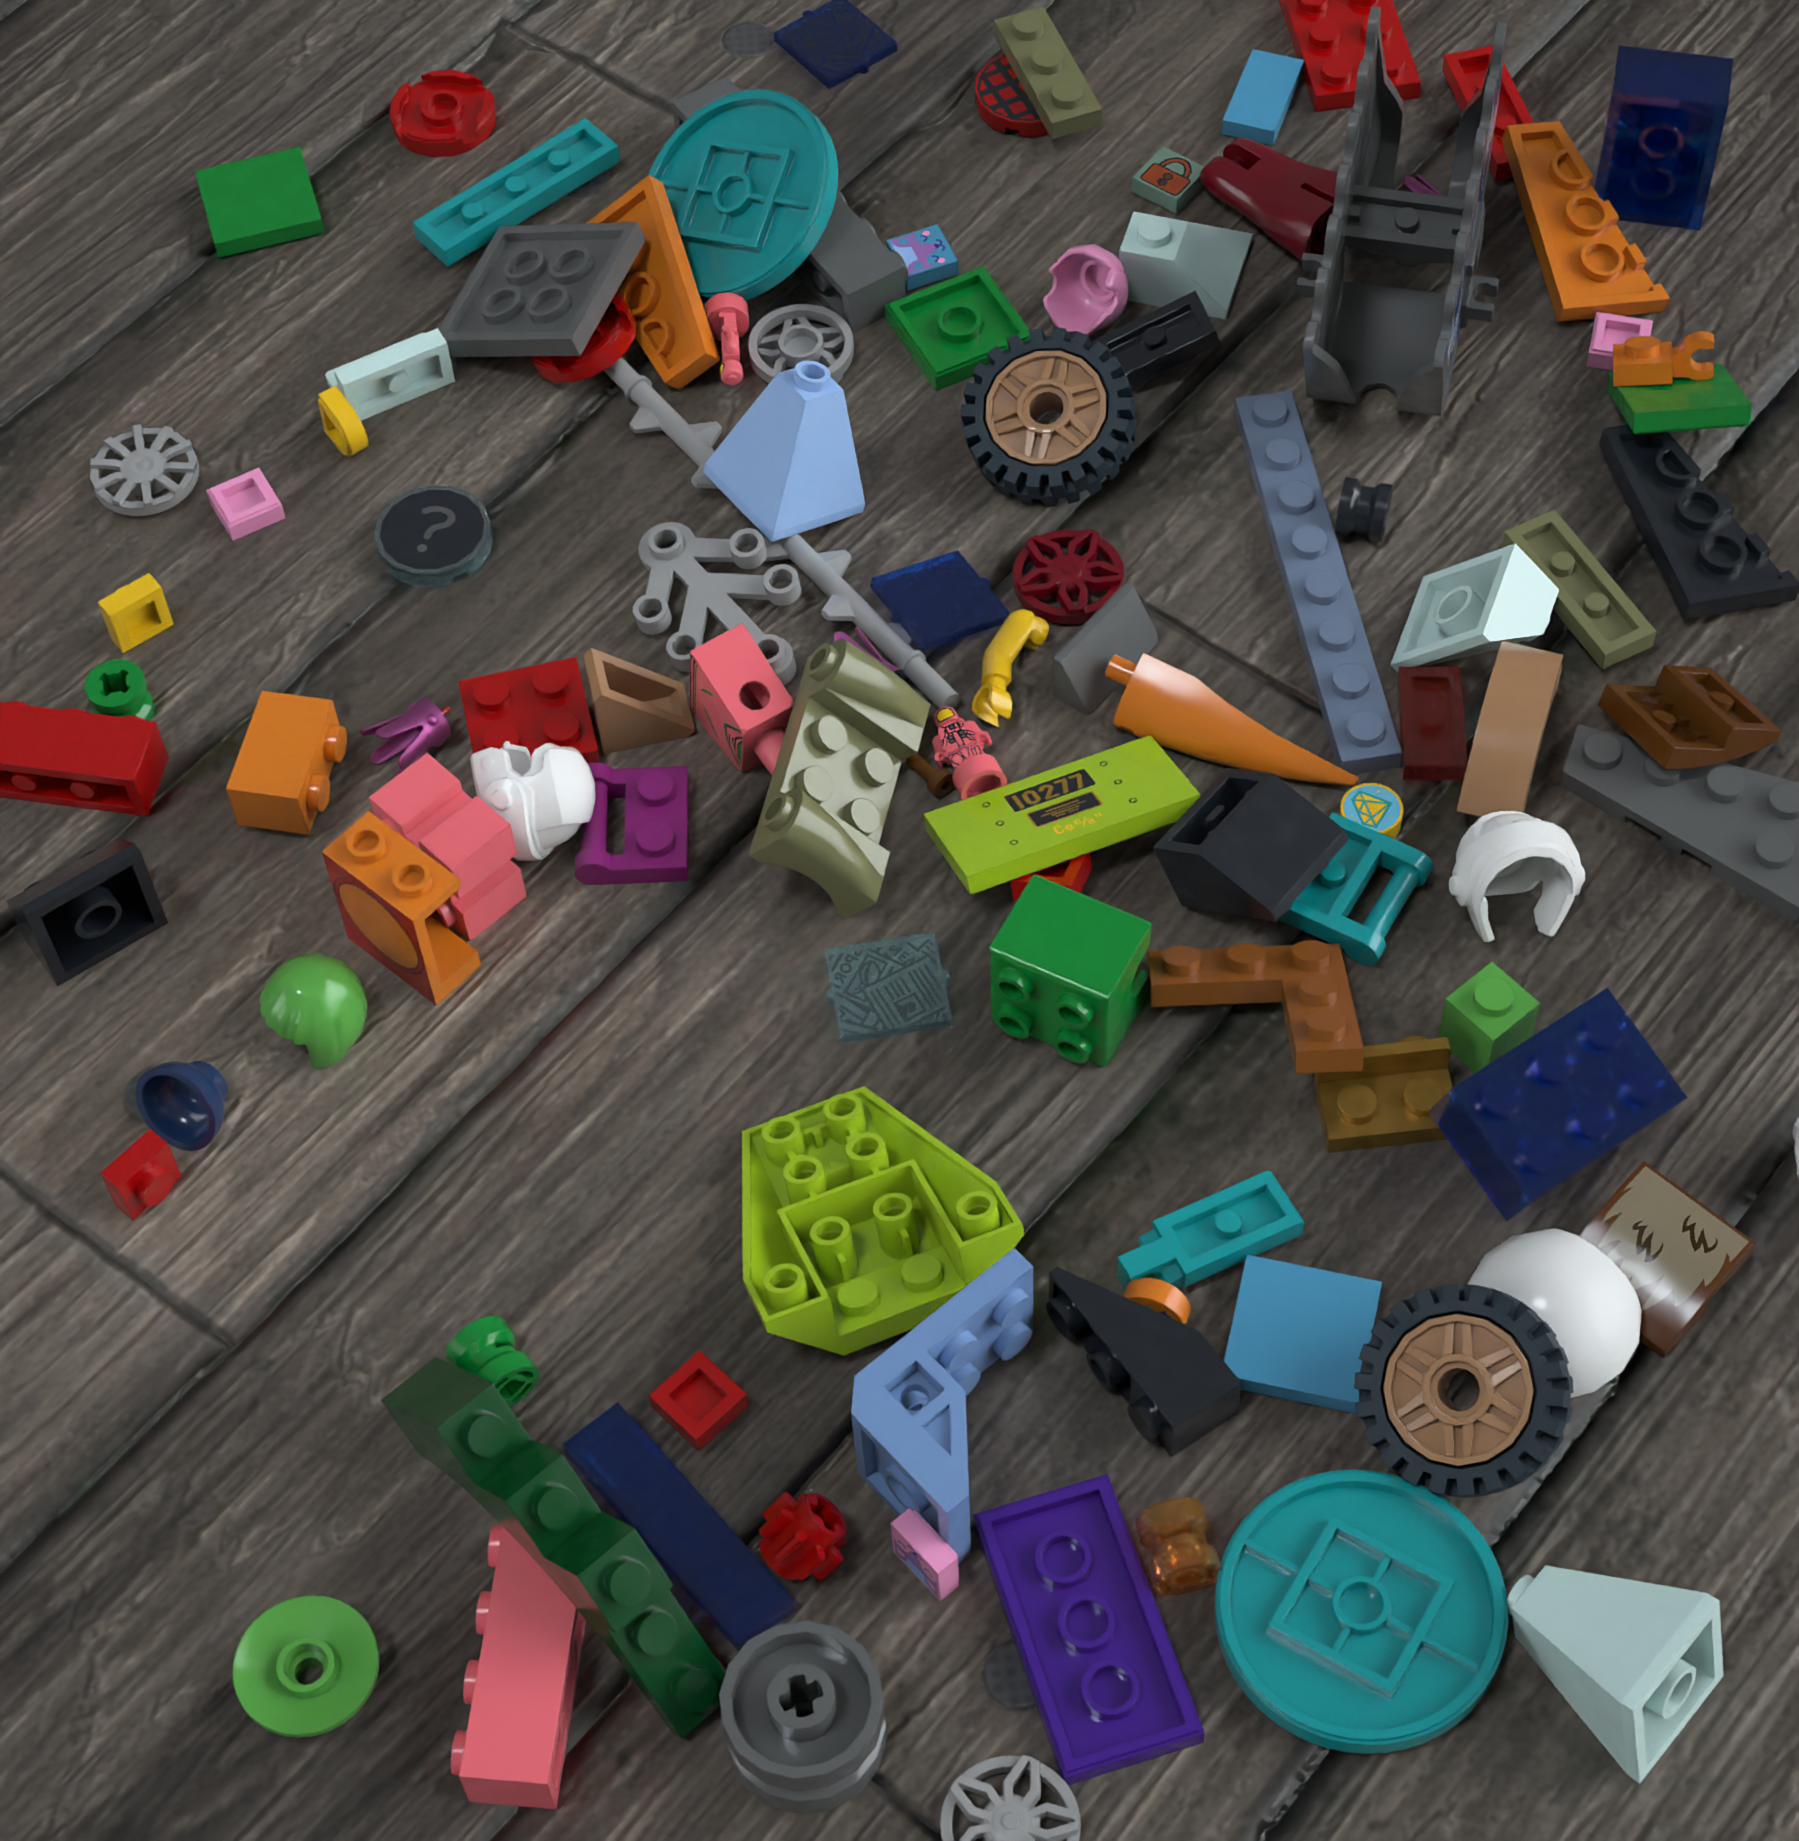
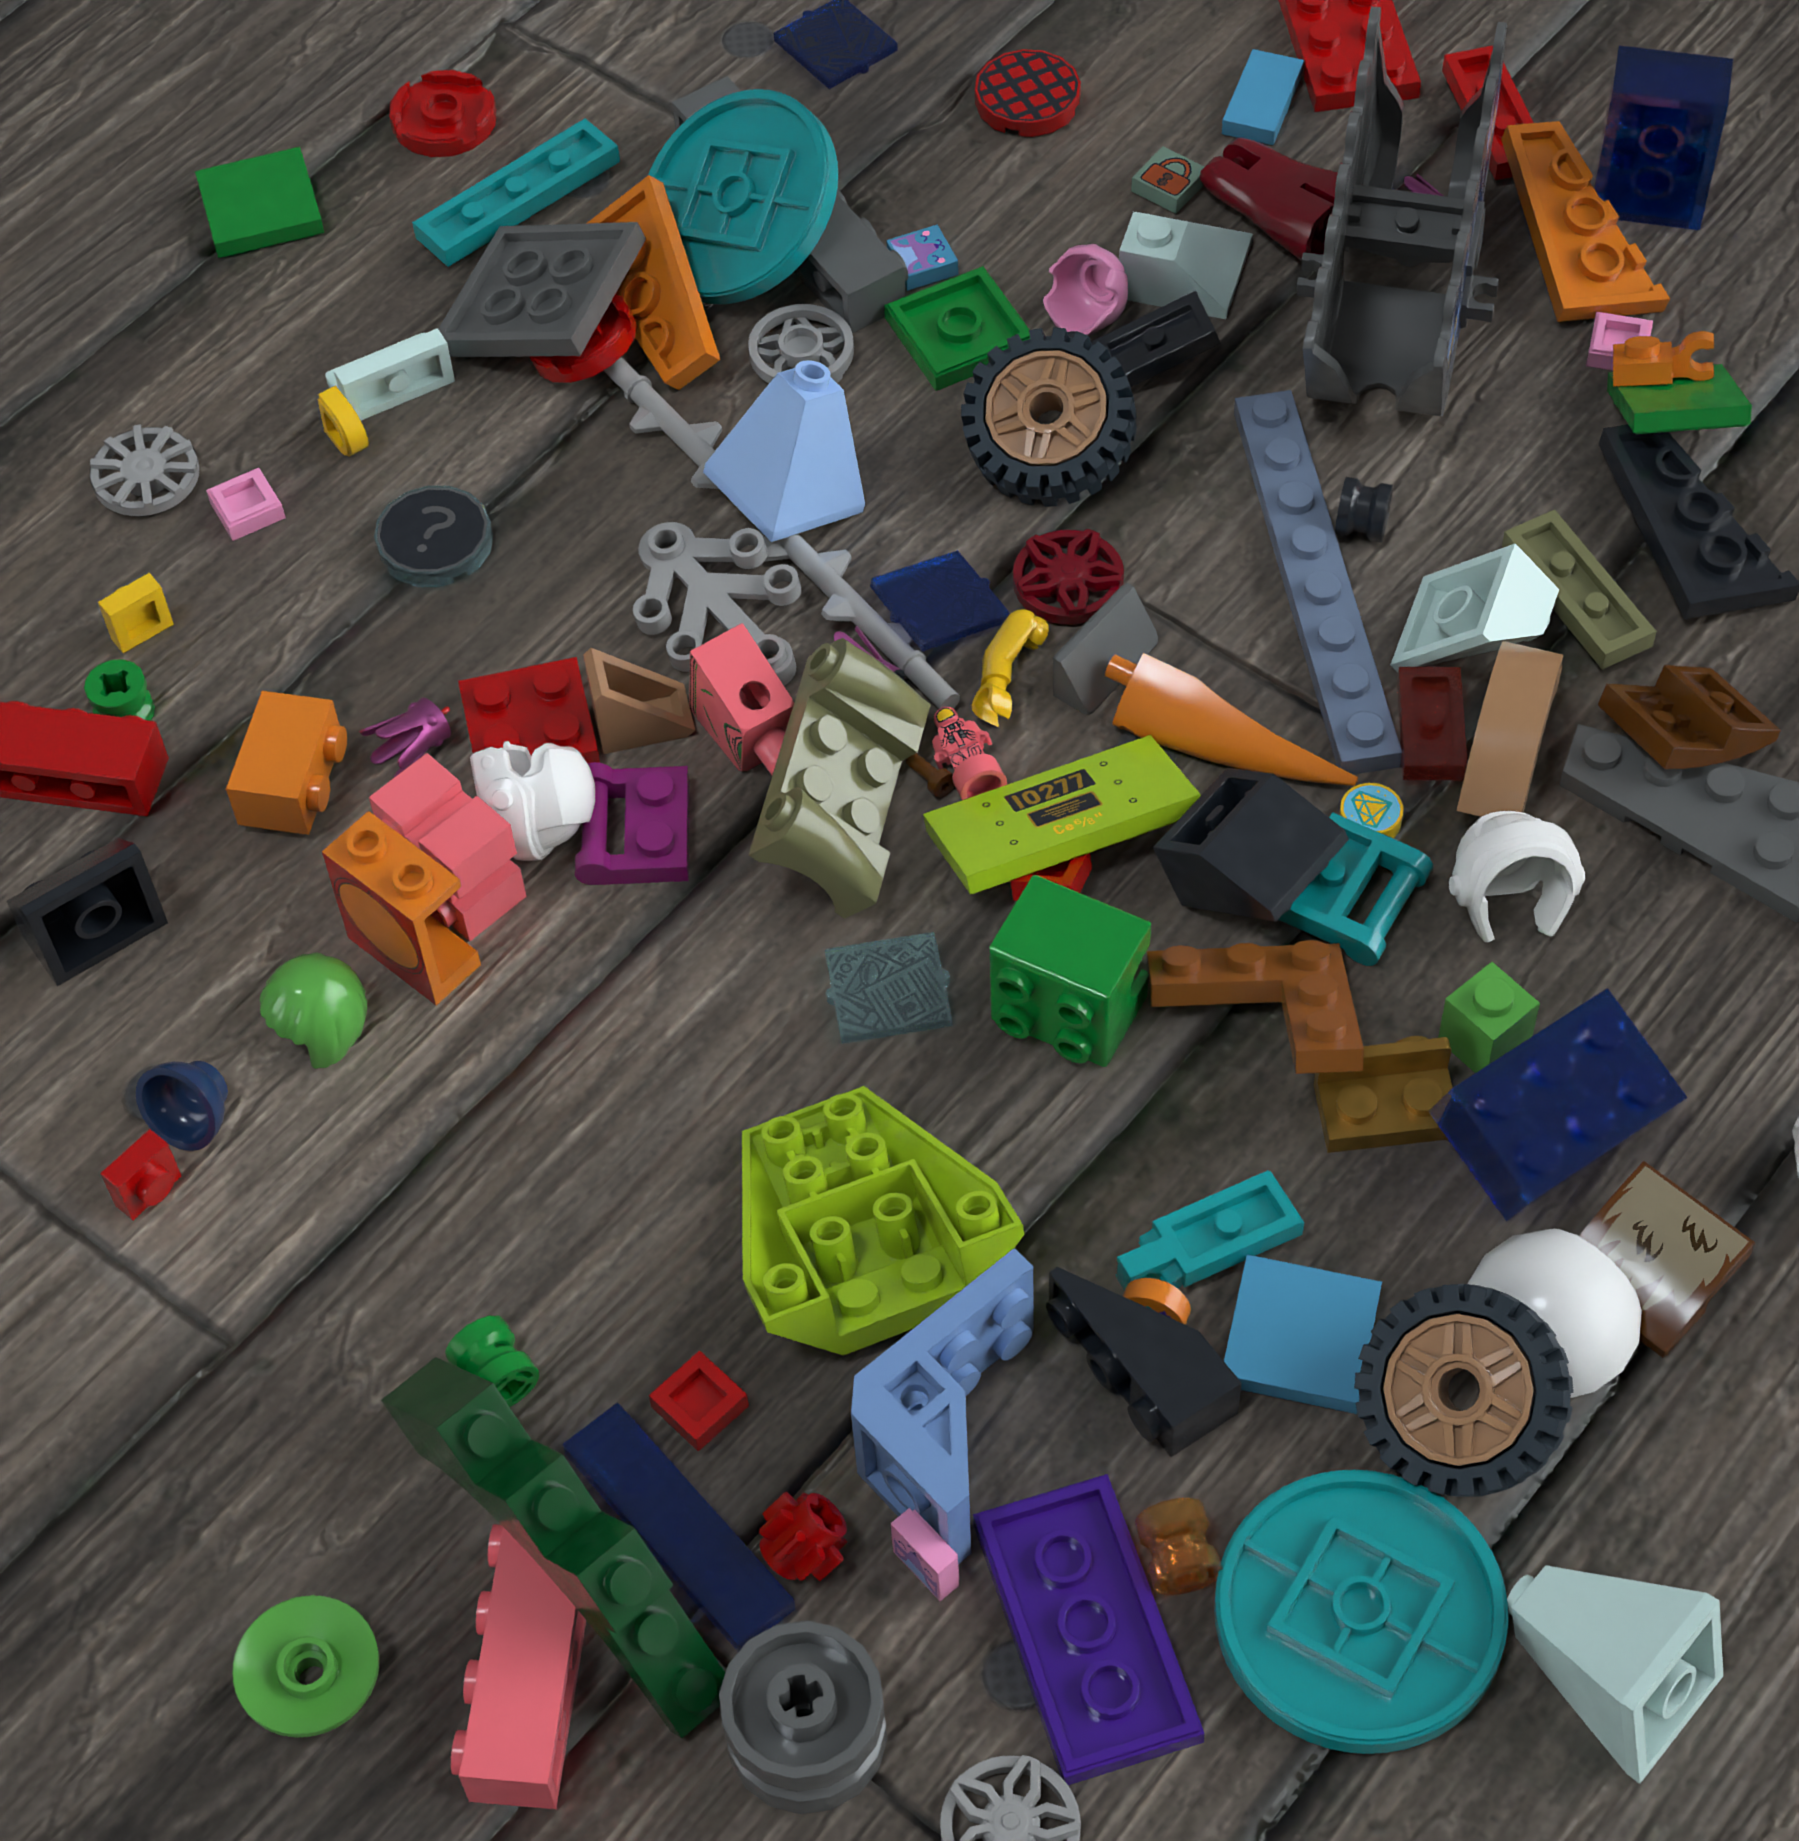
coral piece [704,292,750,386] -> none
olive plate [994,6,1102,139] -> none

